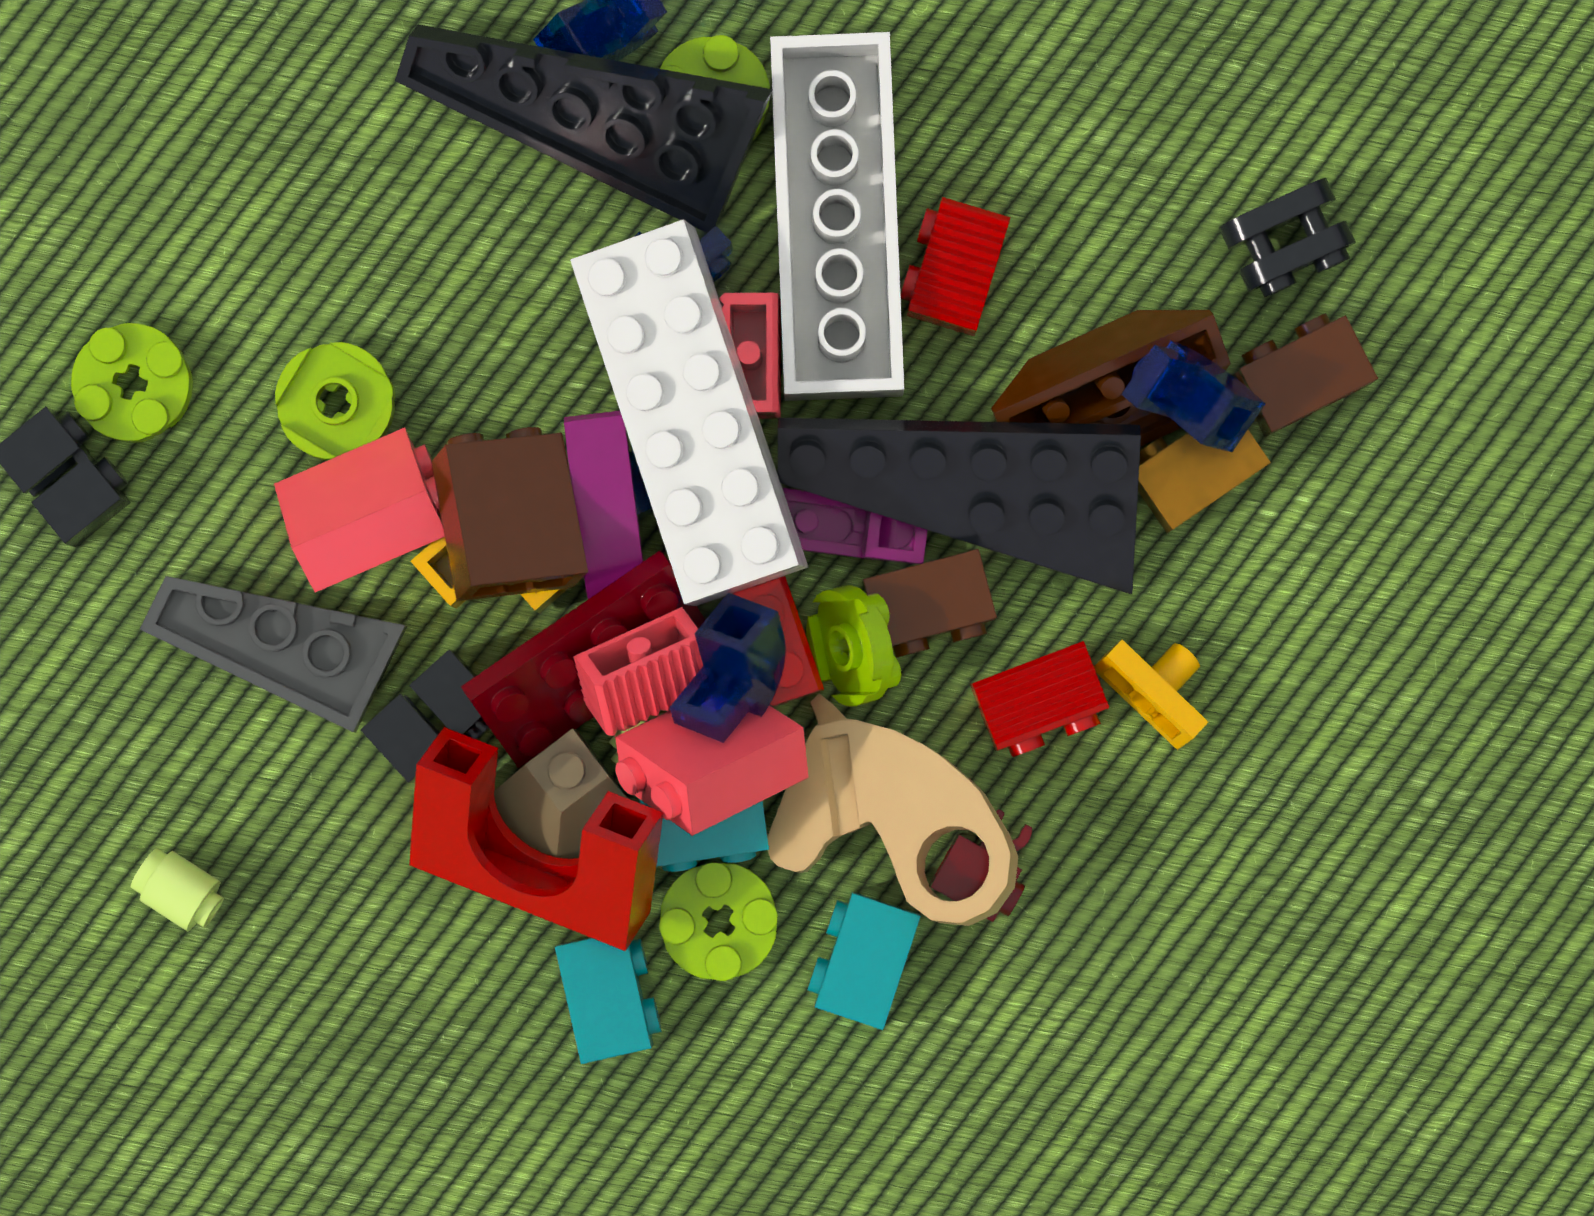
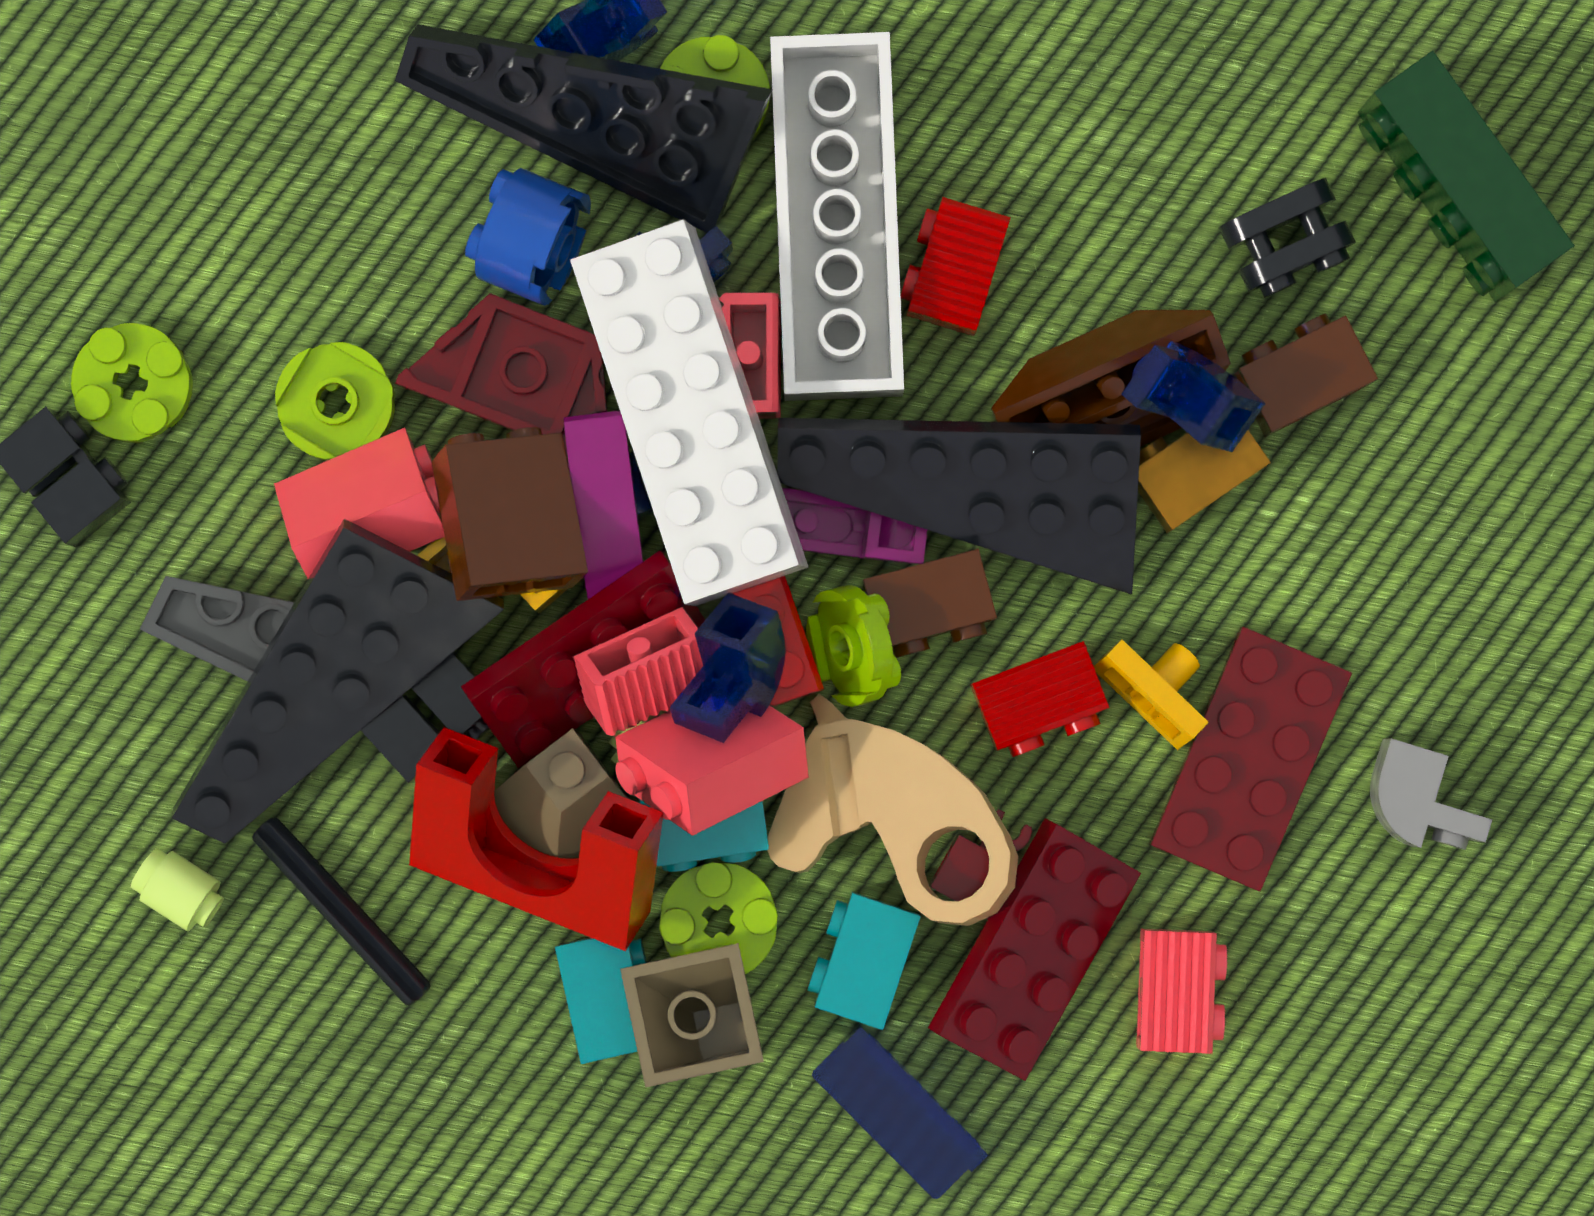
none -> black wing [172,519,504,844]
none -> black axle [252,818,431,1006]
none -> dark red wing [395,293,608,452]
none -> blue brick [465,168,591,306]
none -> dark tan slope [620,943,764,1088]
none -> clear blue panel [812,1024,988,1199]
none -> dark red plate [928,818,1141,1081]
none -> coral brick [1136,929,1227,1054]
none -> dark red plate [1149,627,1352,892]
none -> dark green brick [1357,50,1575,302]
none -> light grey brick [1370,738,1492,850]

